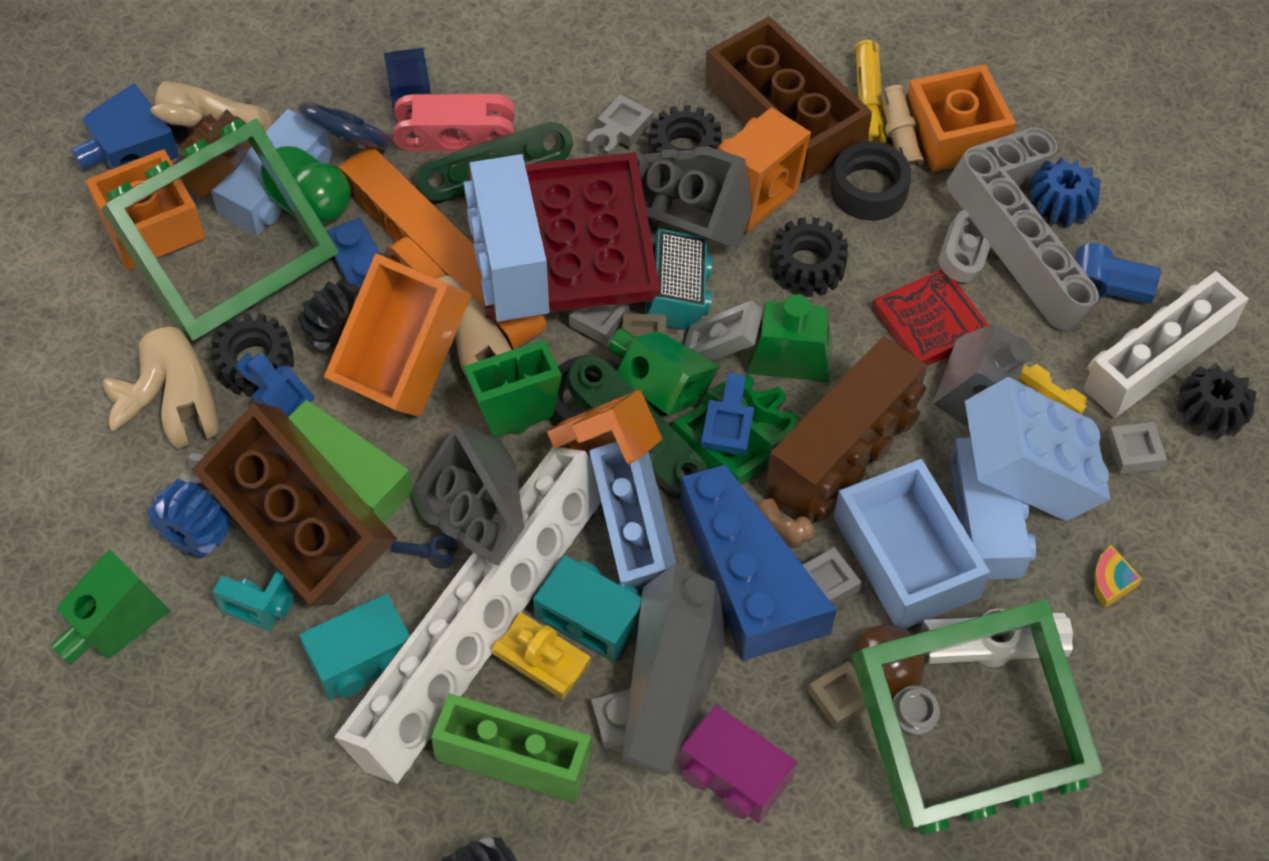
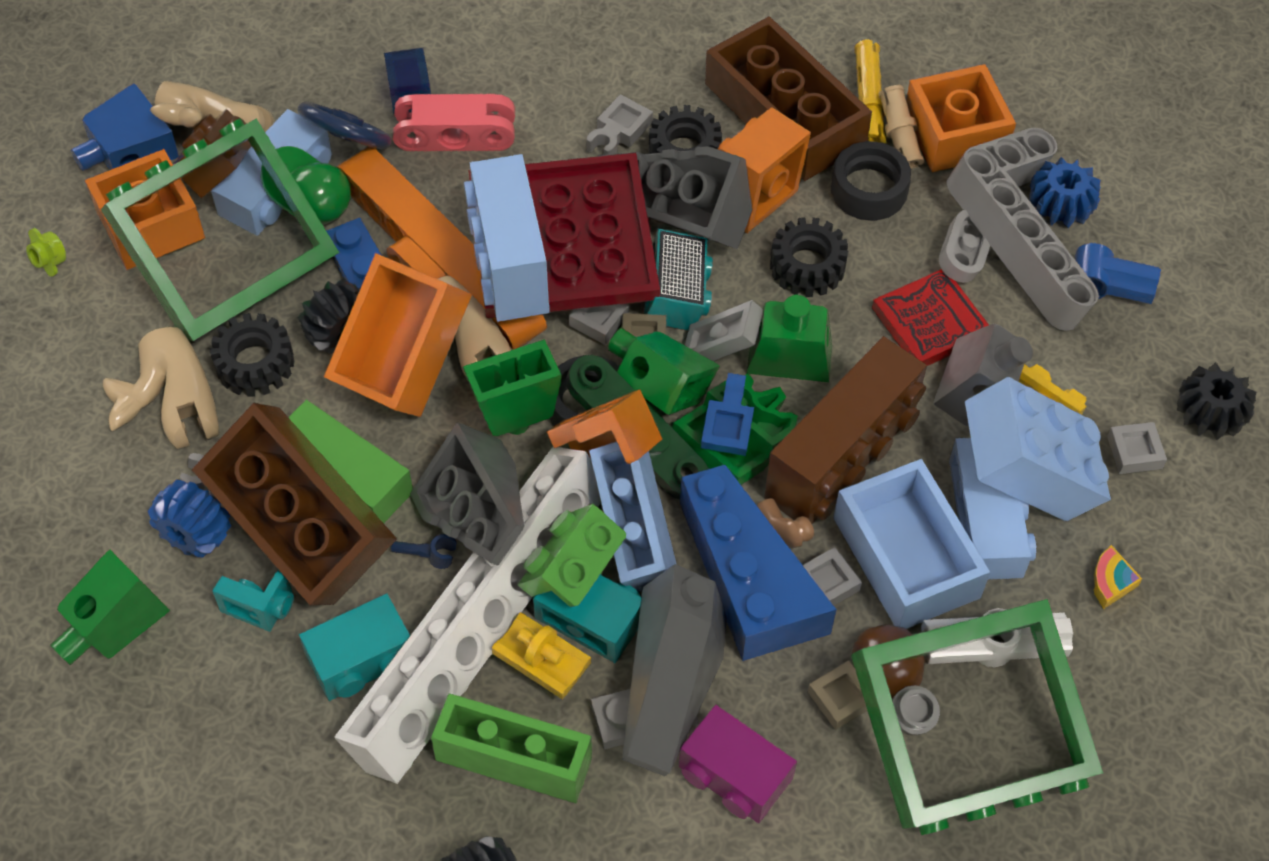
blue plate [235,353,315,417] -> none
dark green plate [415,122,573,201] -> none
white brick [1083,271,1249,418] -> none
none -> lime plate [26,228,66,277]
none -> bright green bracket [517,504,626,607]

